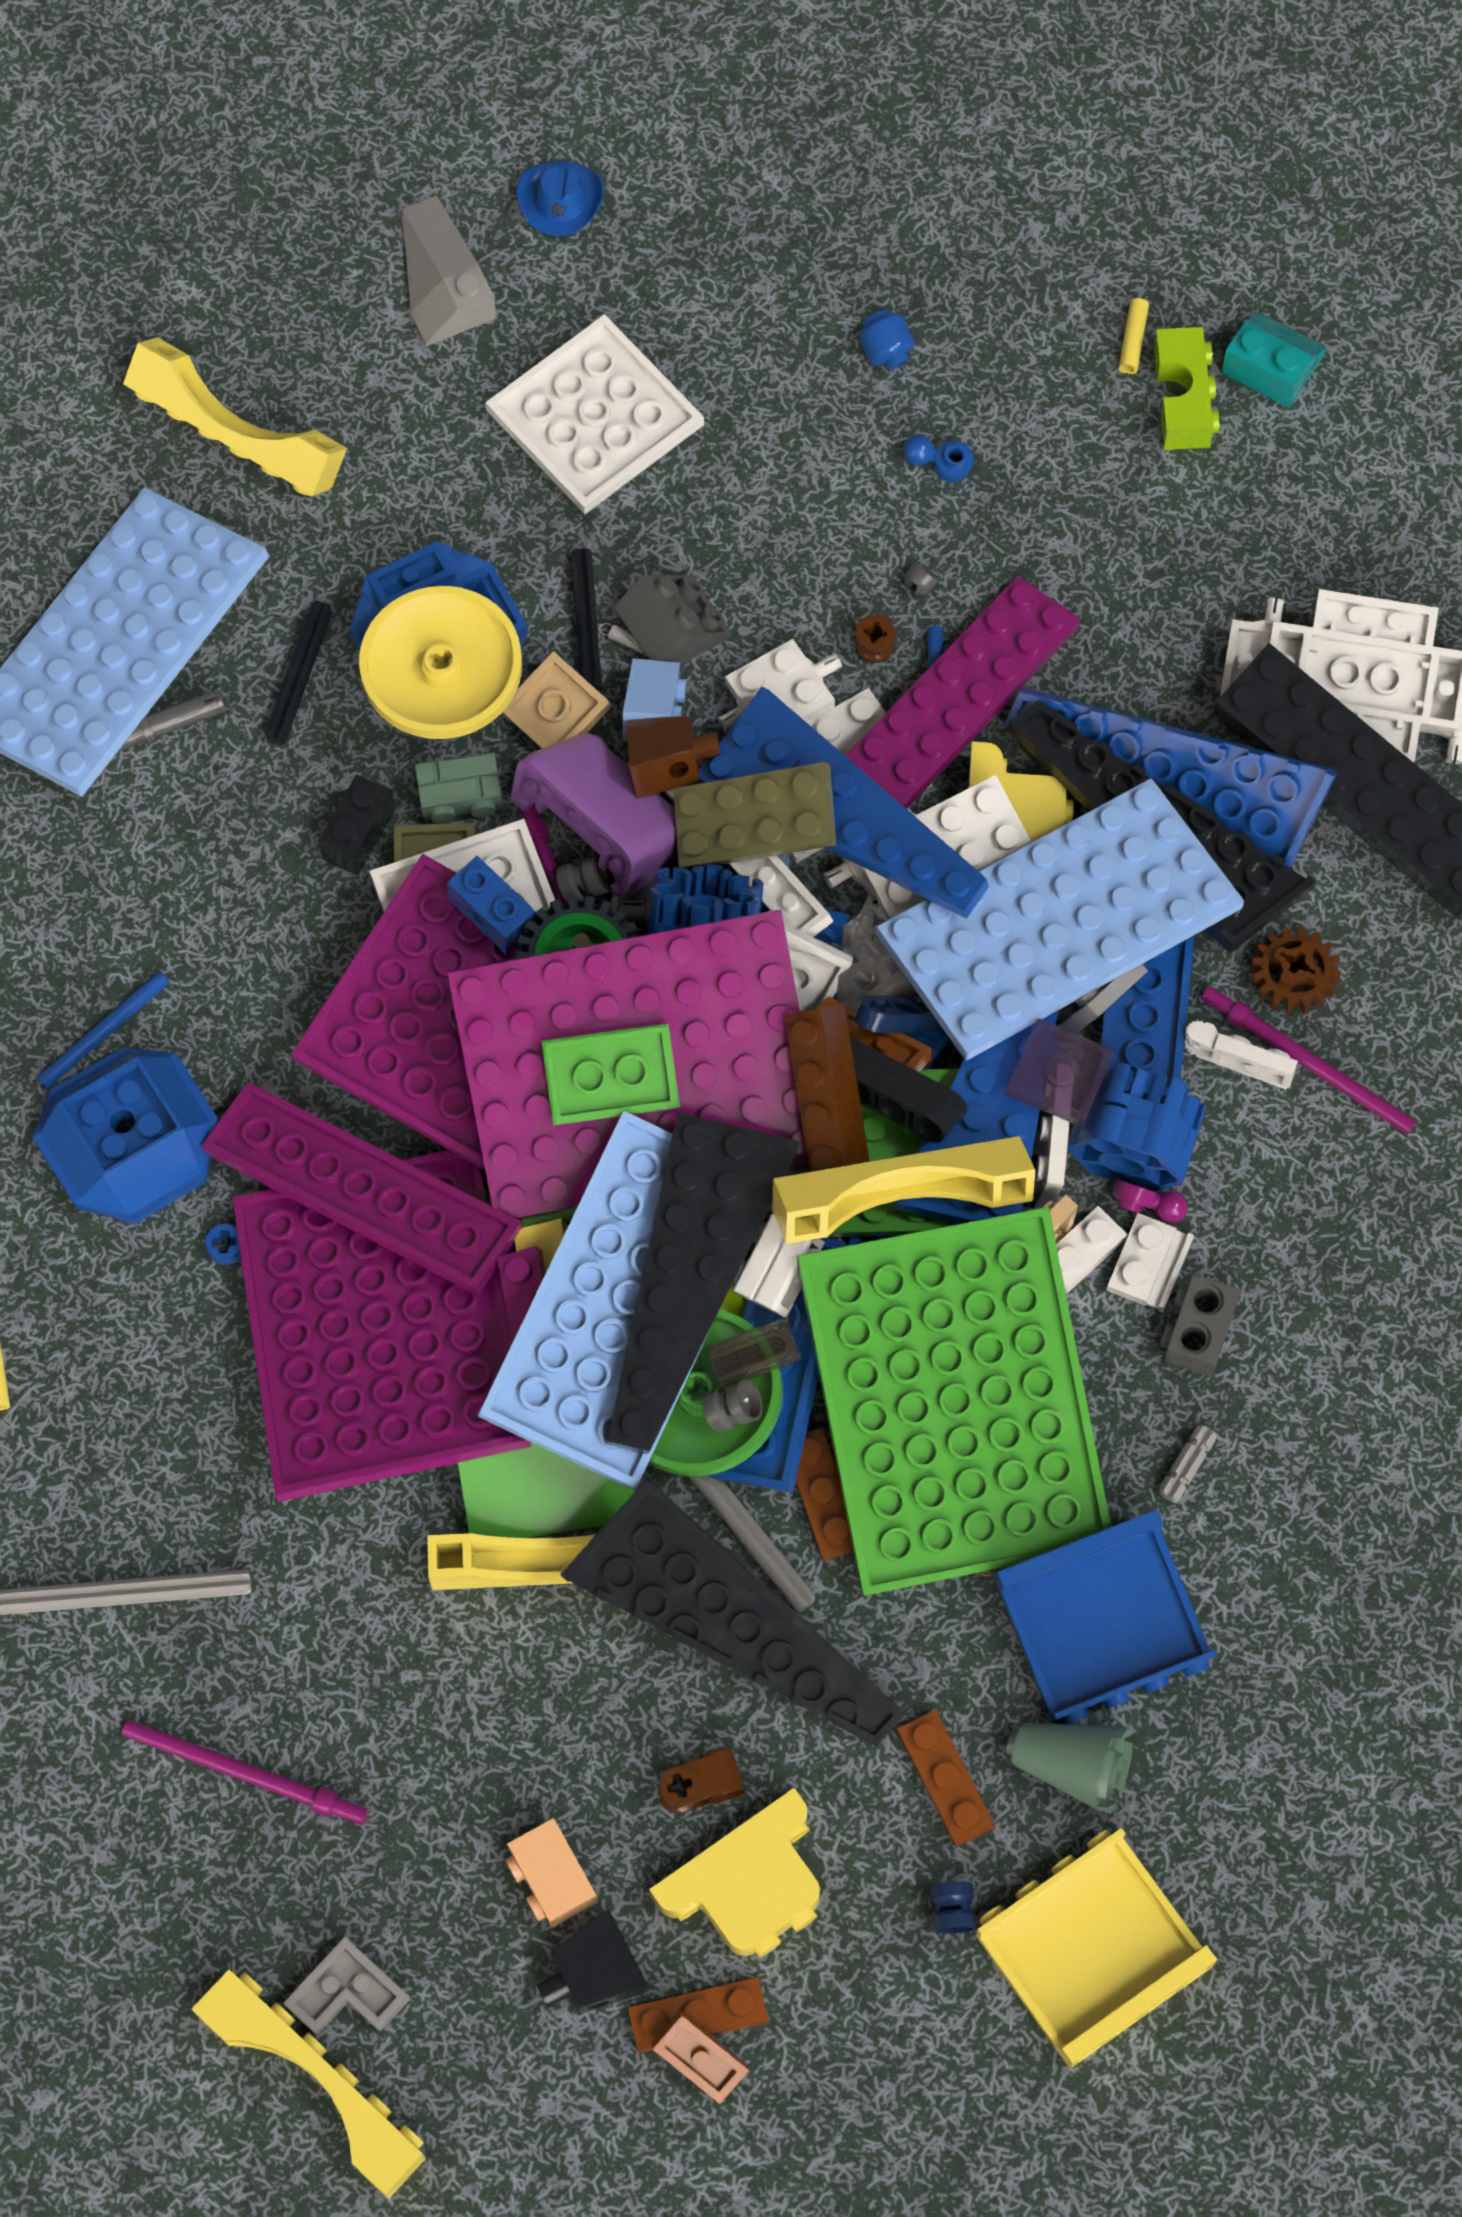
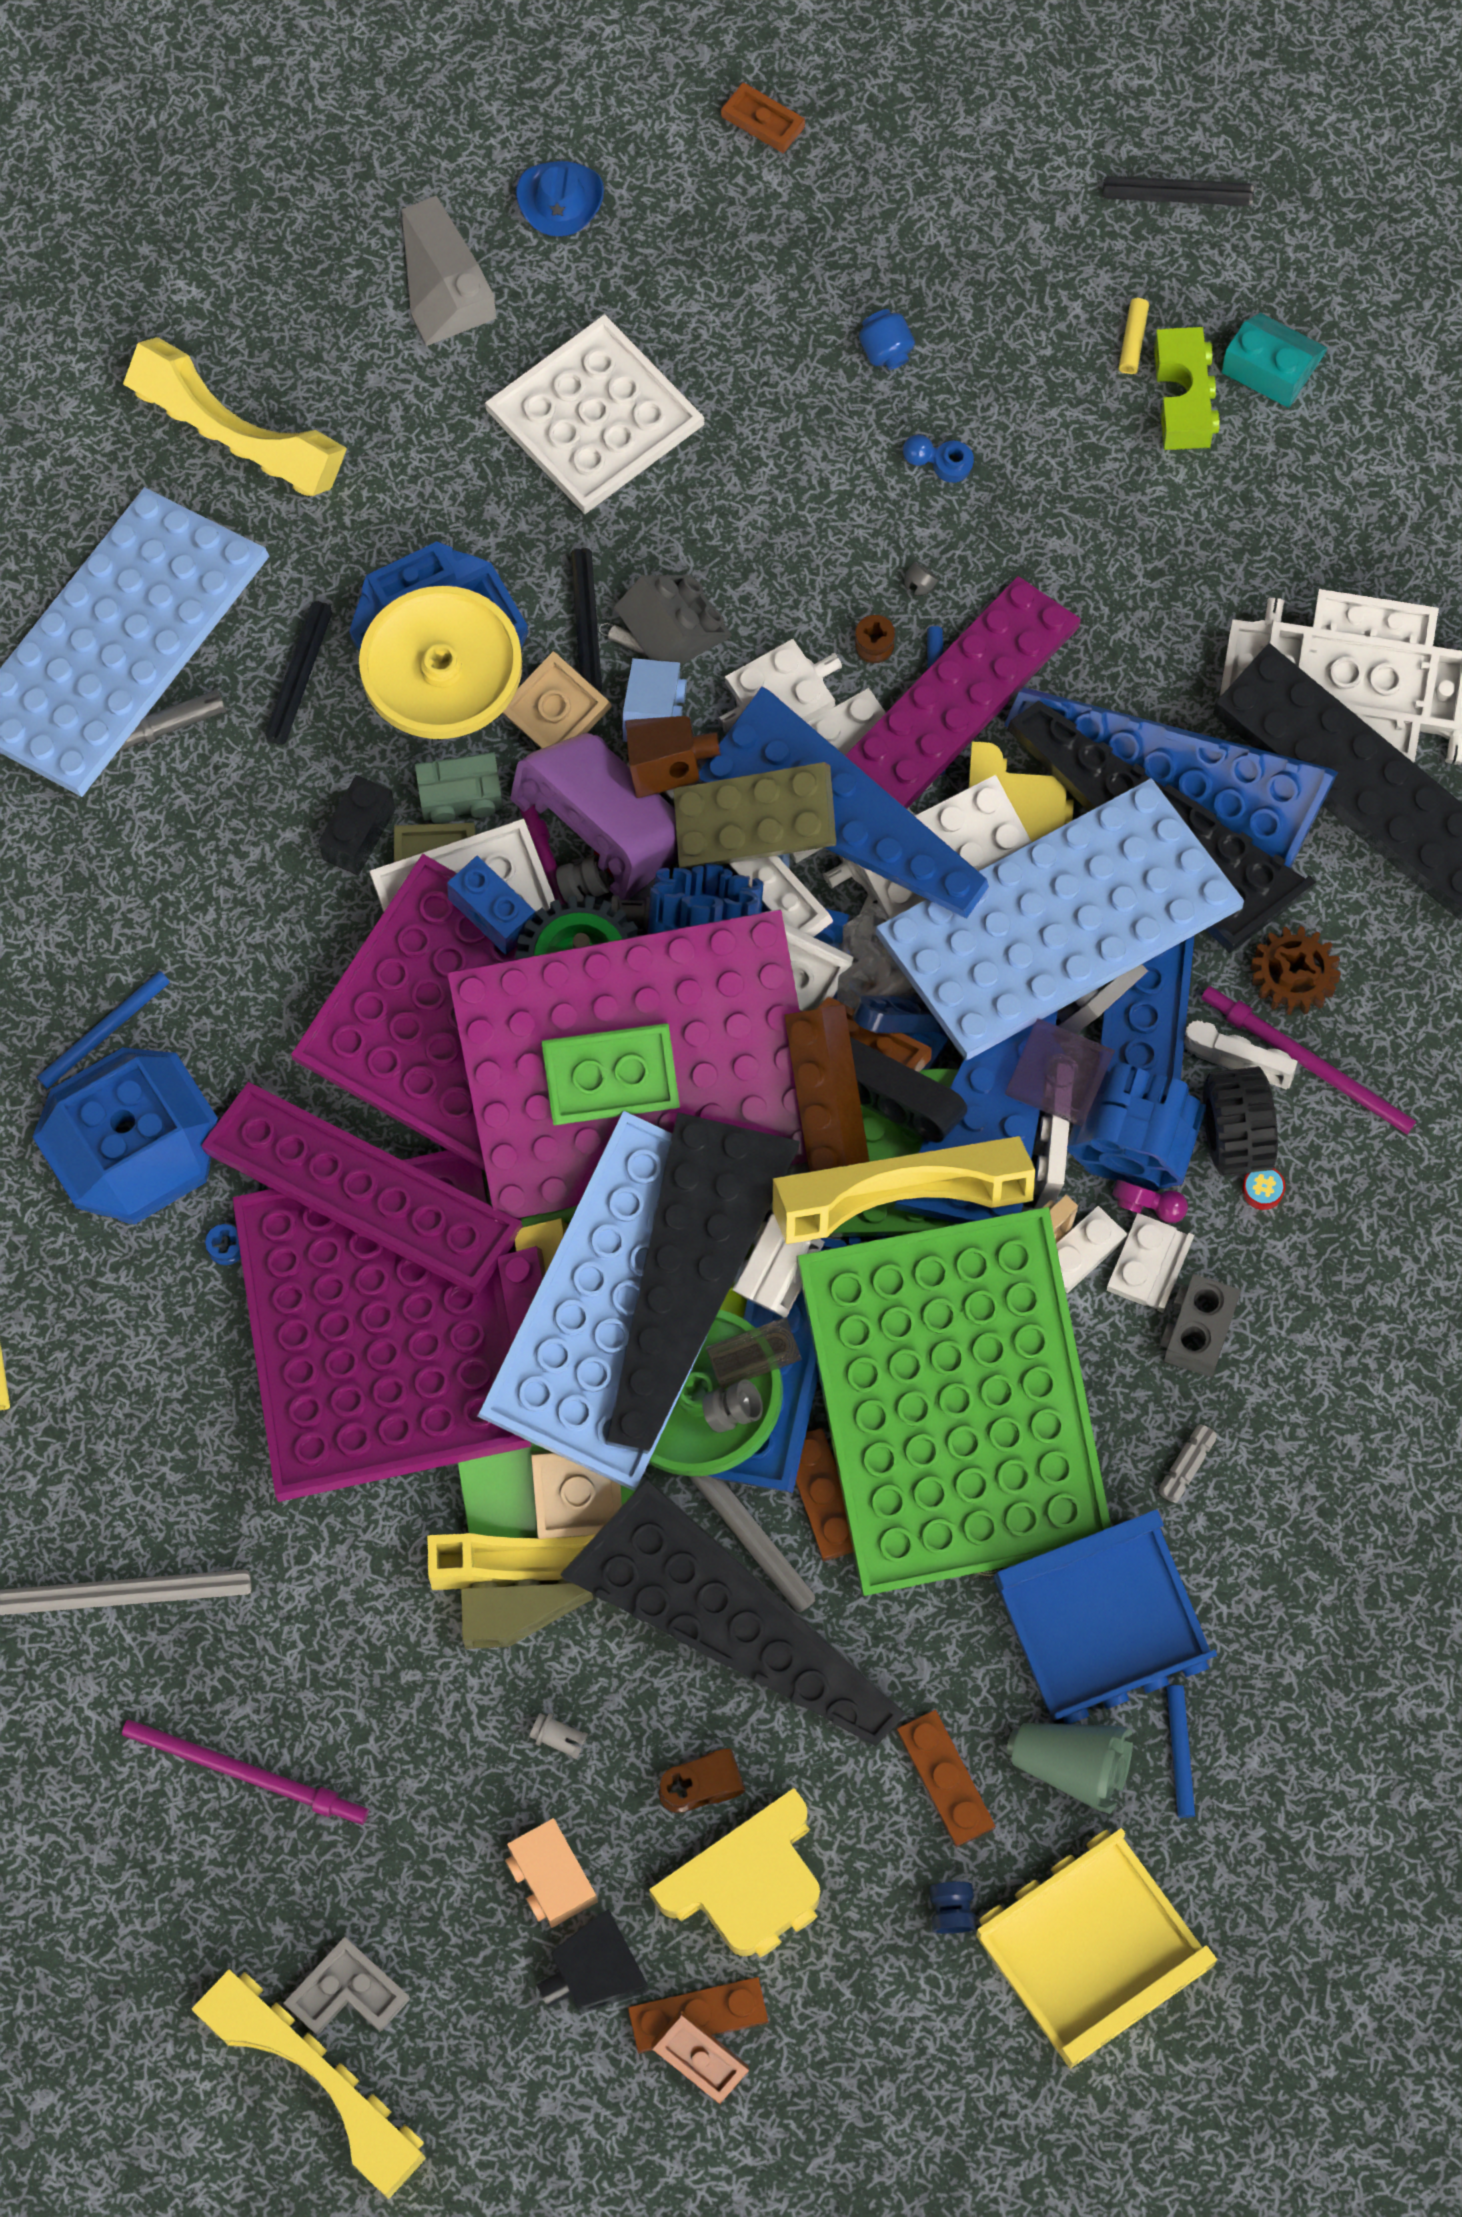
none -> olive slope [461,1578,593,1649]
none -> light grey pin [529,1713,588,1759]
none -> tan plate [531,1450,622,1539]
none -> dark orange plate [721,82,805,154]
none -> black axle [1103,176,1254,206]
none -> blue bar [1167,1685,1195,1818]
none -> black tyre [1203,1066,1278,1176]
none -> tile [1242,1168,1285,1210]

